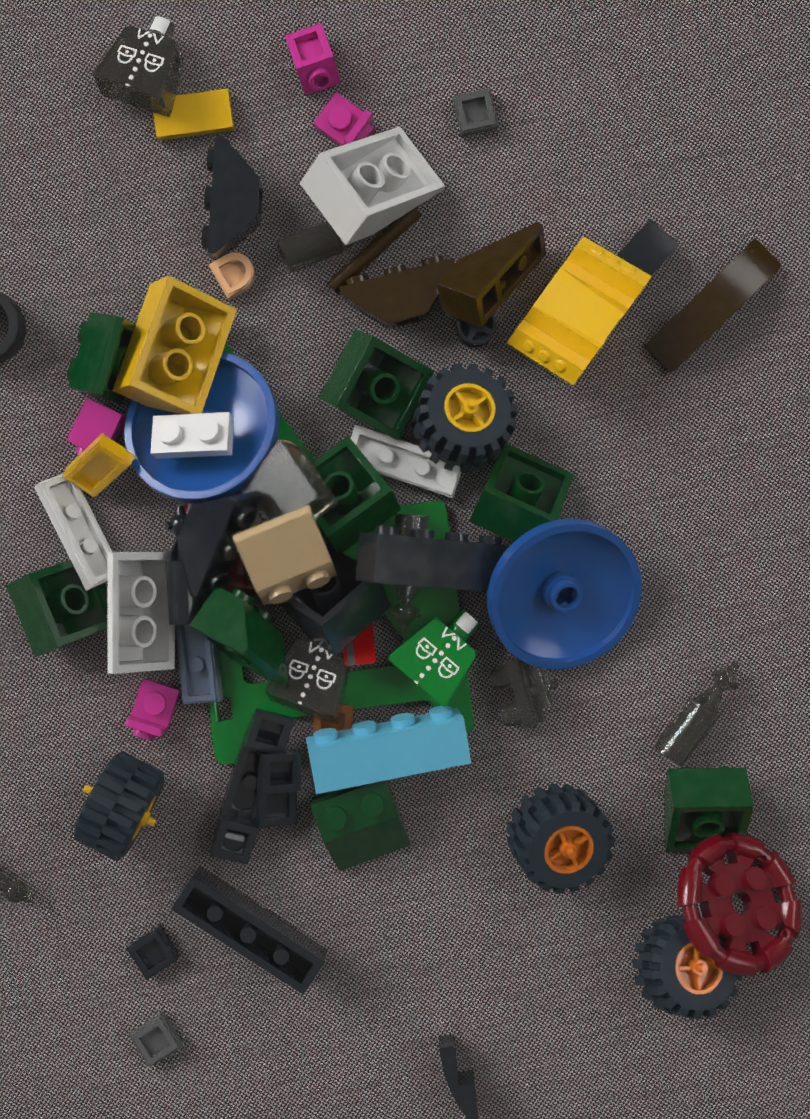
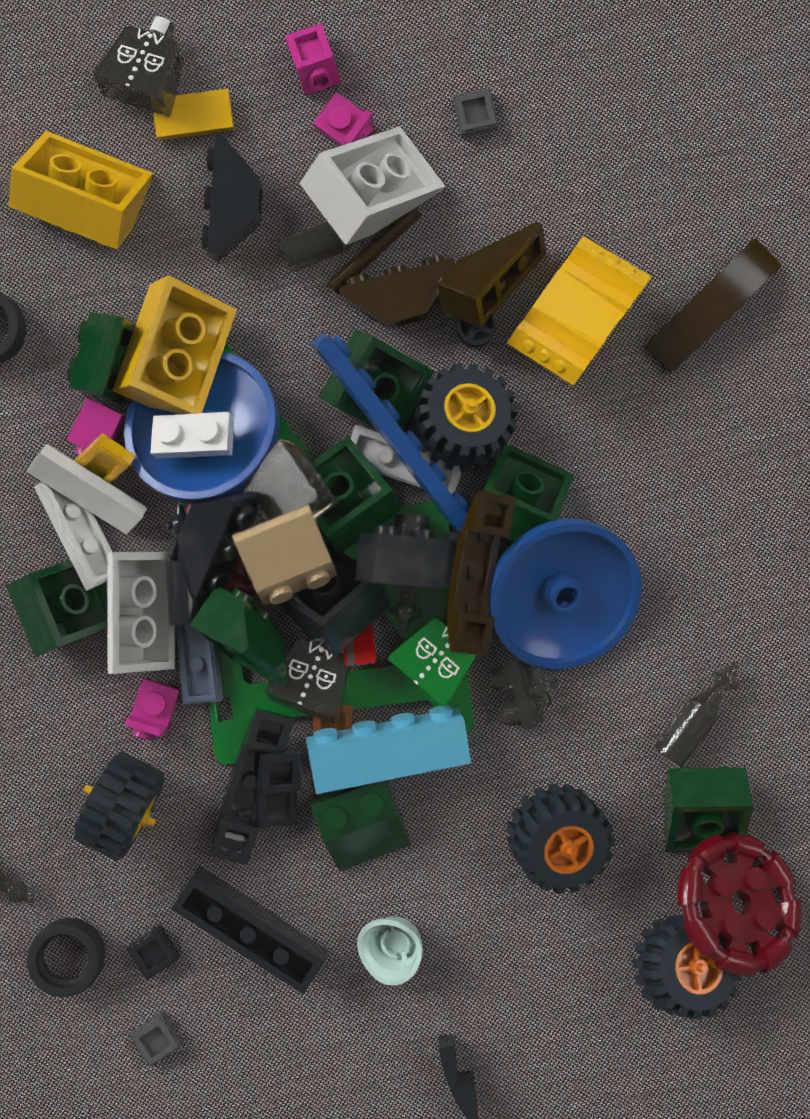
light nougat tile [208,252,255,300] -> none
black slope [617,219,679,276] -> none
none -> yellow slope [8,131,153,250]
none -> white tile [26,444,147,535]
none -> black tyre [26,917,105,998]
none -> blue plate [310,333,470,532]
none -> light aqua helmet [357,916,423,986]
none -> dark brown slope [447,491,516,656]

